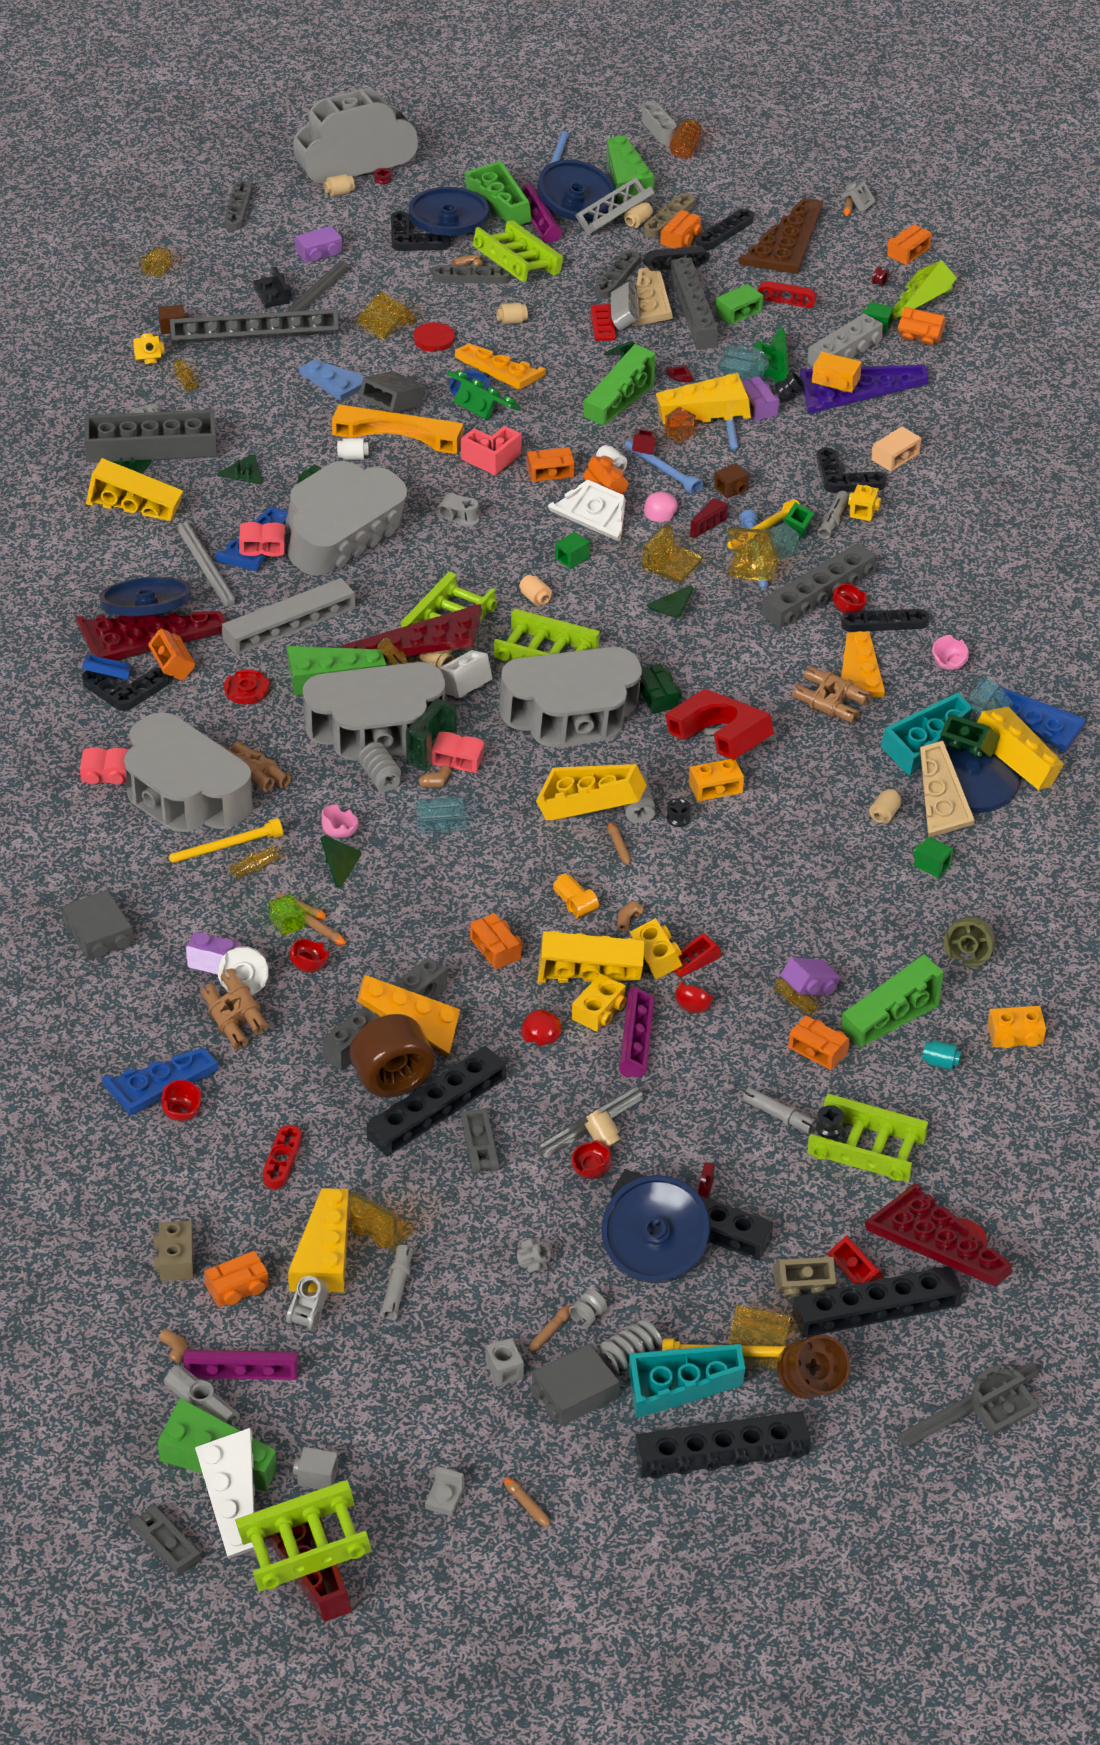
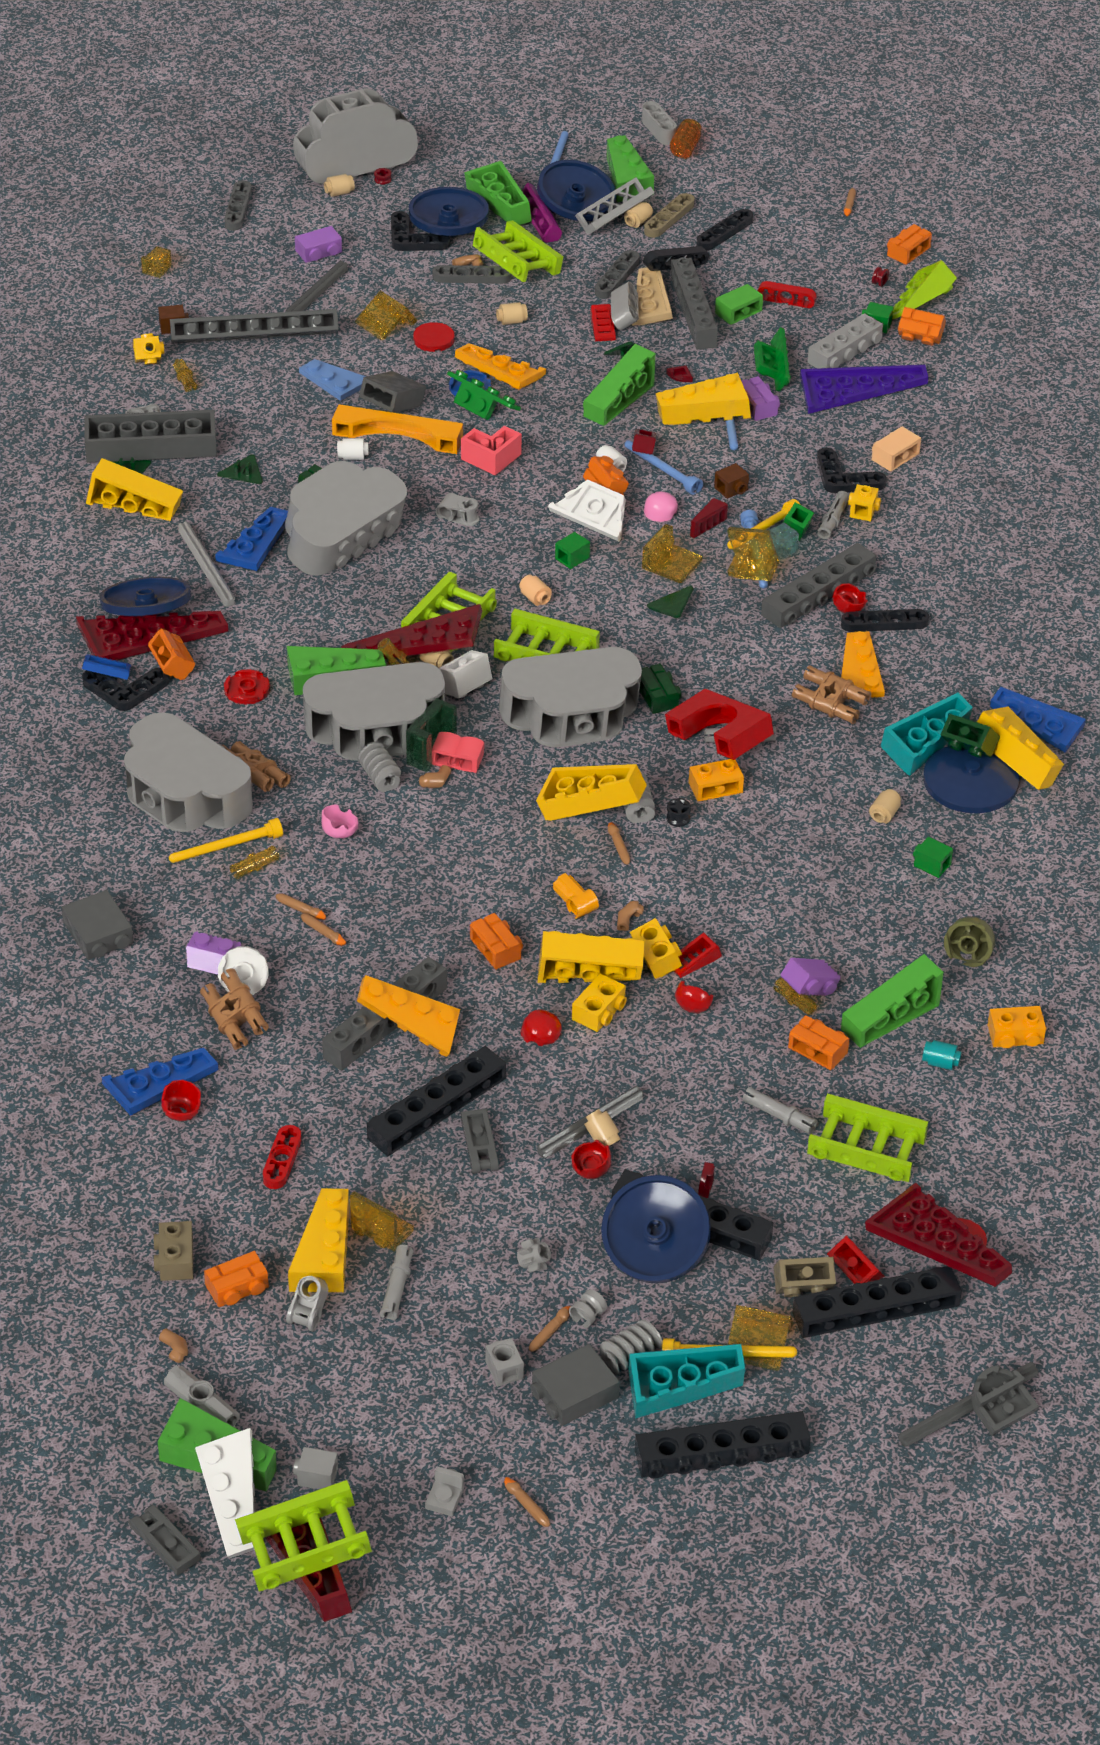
coral brick [80,748,128,785] -> none
magenta brick [183,1350,298,1380] -> none
light grey brick [222,578,355,655] -> none
coral brick [239,522,285,557] -> none
black bracket [253,267,291,308] -> none
clear neon green brick [268,893,305,936] -> none
red hair [289,938,330,973] -> none
dark green piece [320,836,361,887] -> none
reddish brown wheel [349,1014,435,1098] -> none
clear light blue brick [414,797,466,835] -> none
orange brick [527,447,574,482] -> none
magenta brick [619,986,654,1077] -> none
orange brick [660,210,702,248] -> none
clear orange brick [665,407,696,444] -> none
clear light blue brick [718,345,769,380] -> none
reddish brown wing [739,198,823,274] -> none
black wheel [775,371,805,401] -> none
reddish brown wheel [777,1335,850,1399] -> none
light orange brick [812,352,862,393] -> none
black wheel [816,1105,844,1139] -> none
light grey bracket [841,181,875,211] -> none
tan wing [920,741,975,837] -> none
bright pink hair [932,635,969,671] -> none
clear light blue brick [968,676,1014,717] -> none

